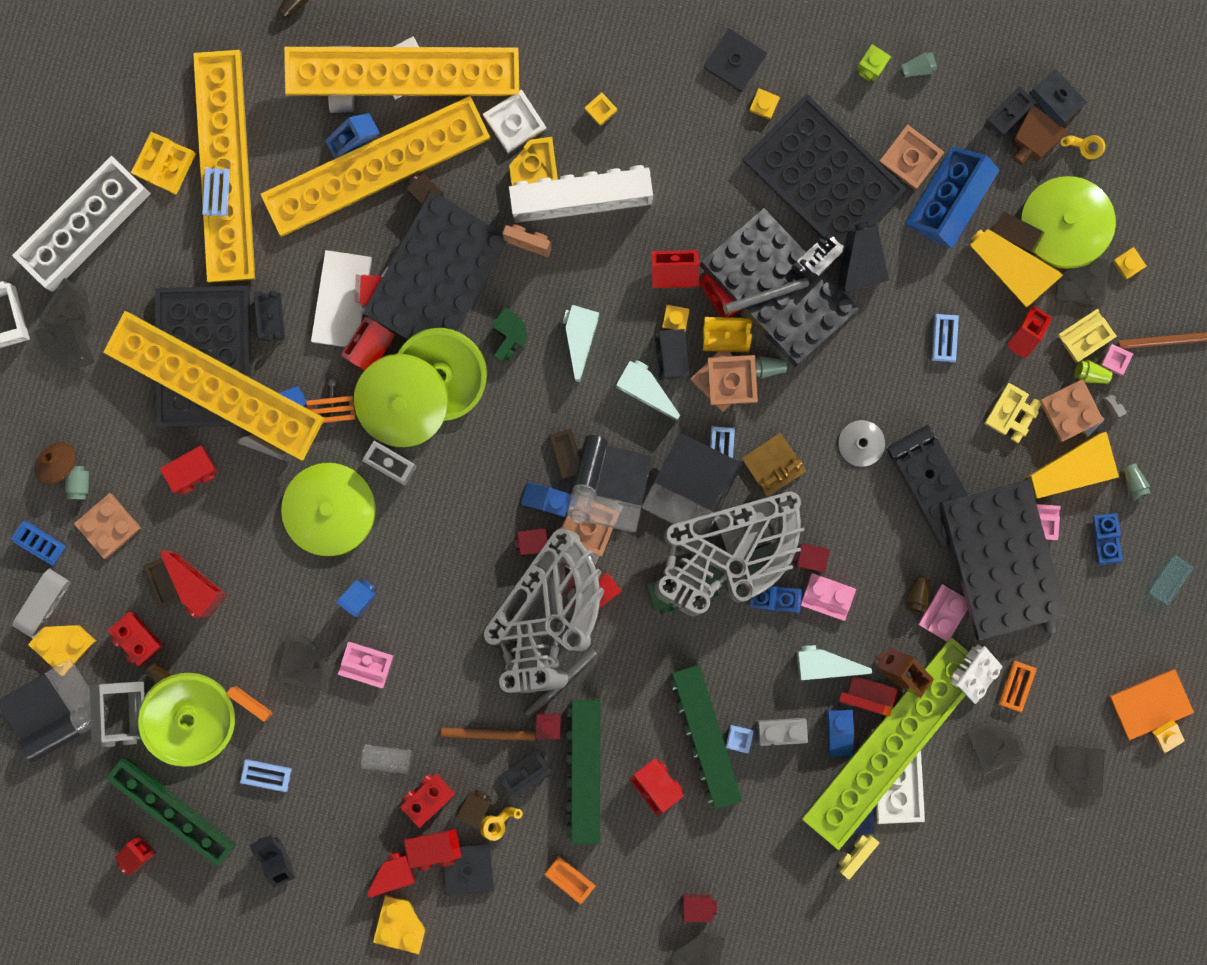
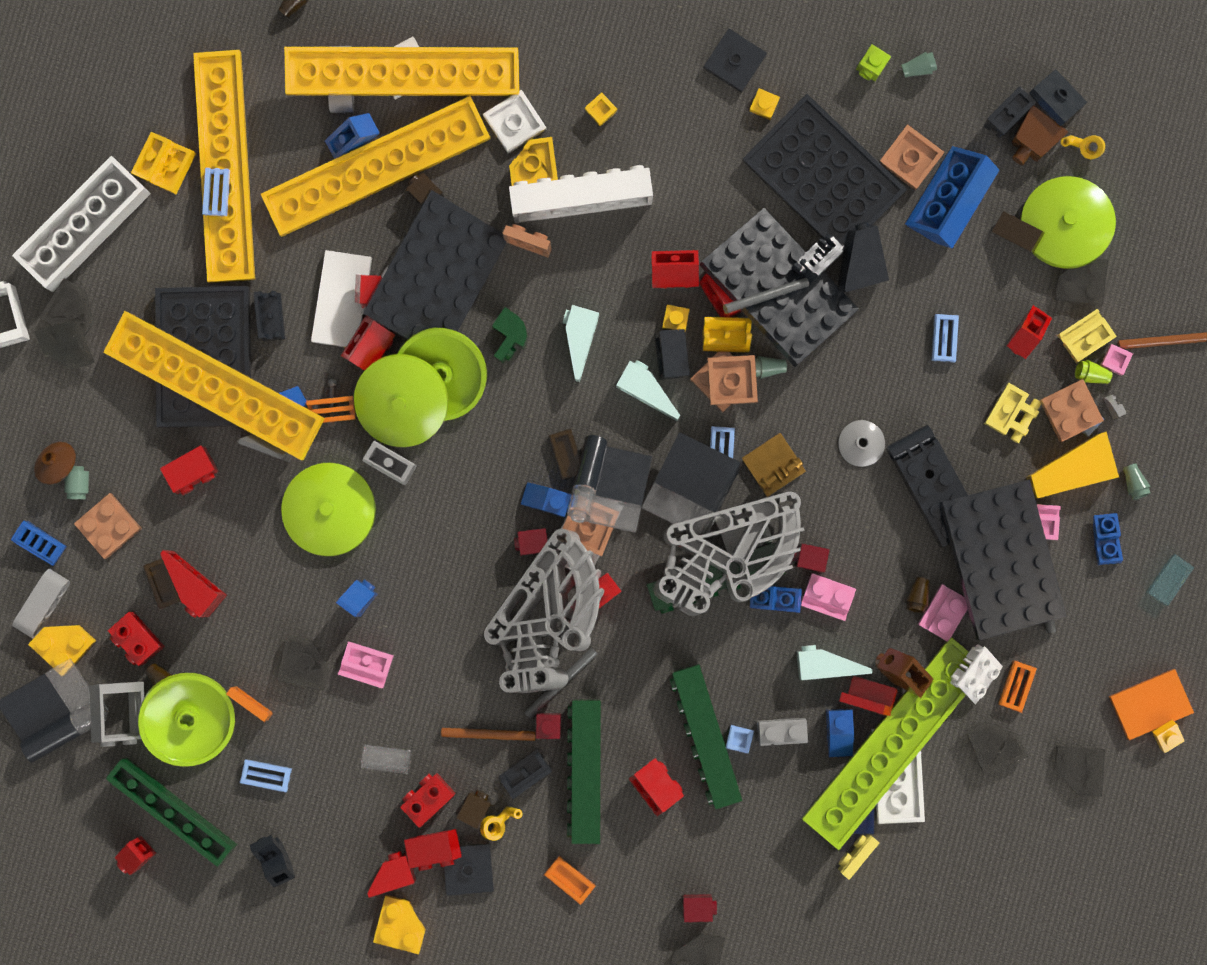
yellow slope [970,229,1063,307] -> none
yellow plate [1112,247,1147,280] -> none

